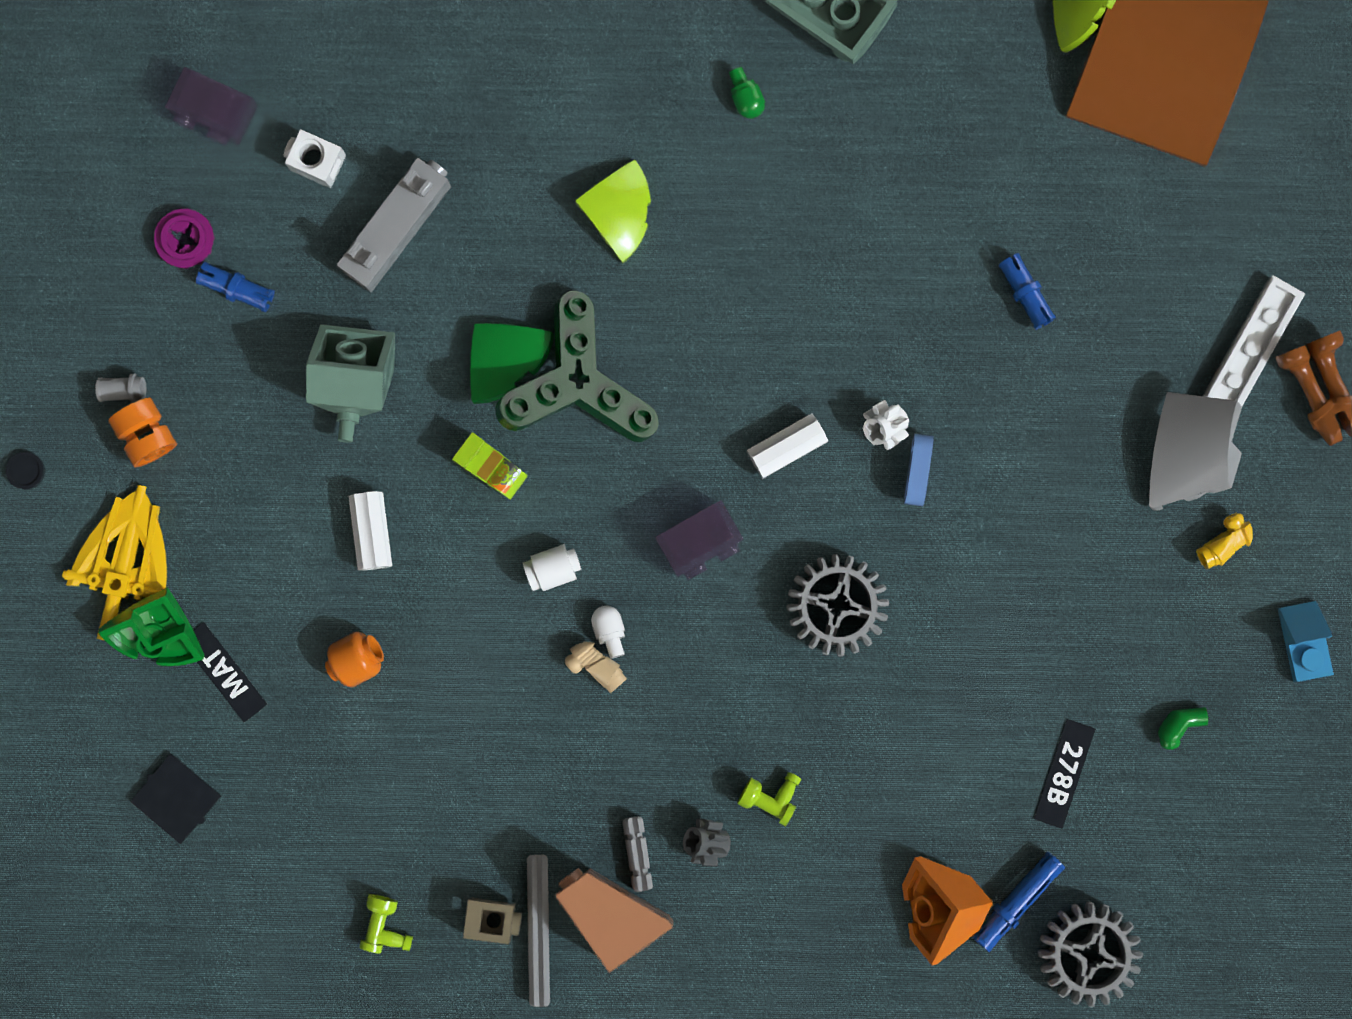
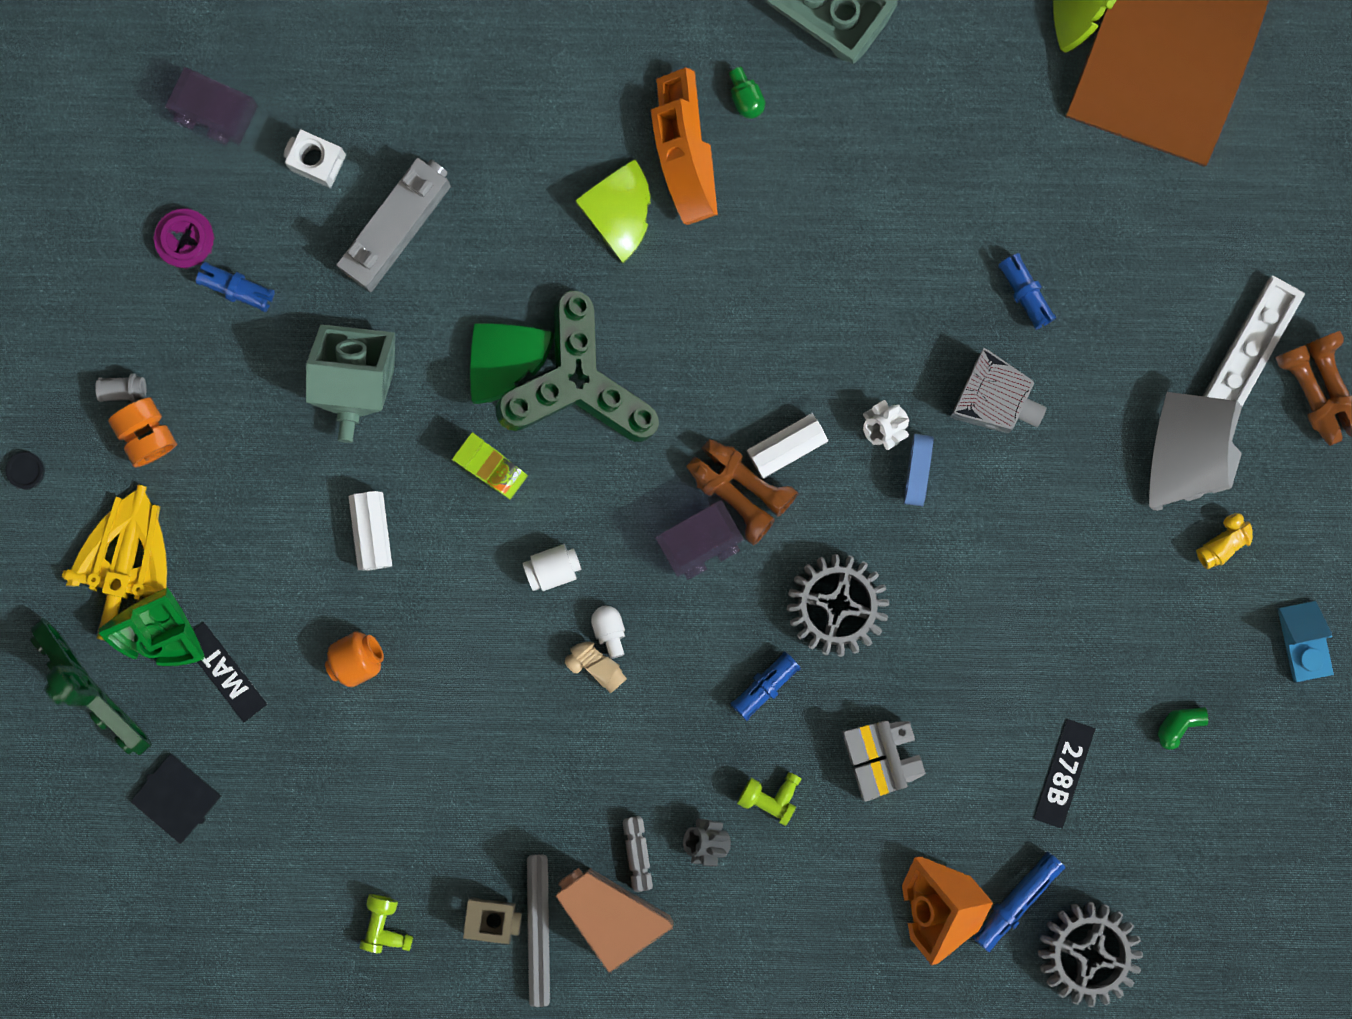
none -> dark green piece [30,618,152,755]
none -> orange slope [651,67,718,225]
none -> dark orange piece [686,439,799,546]
none -> blue pin [730,651,801,721]
none -> light grey hips [842,720,925,802]
none -> light grey torso [950,348,1047,433]

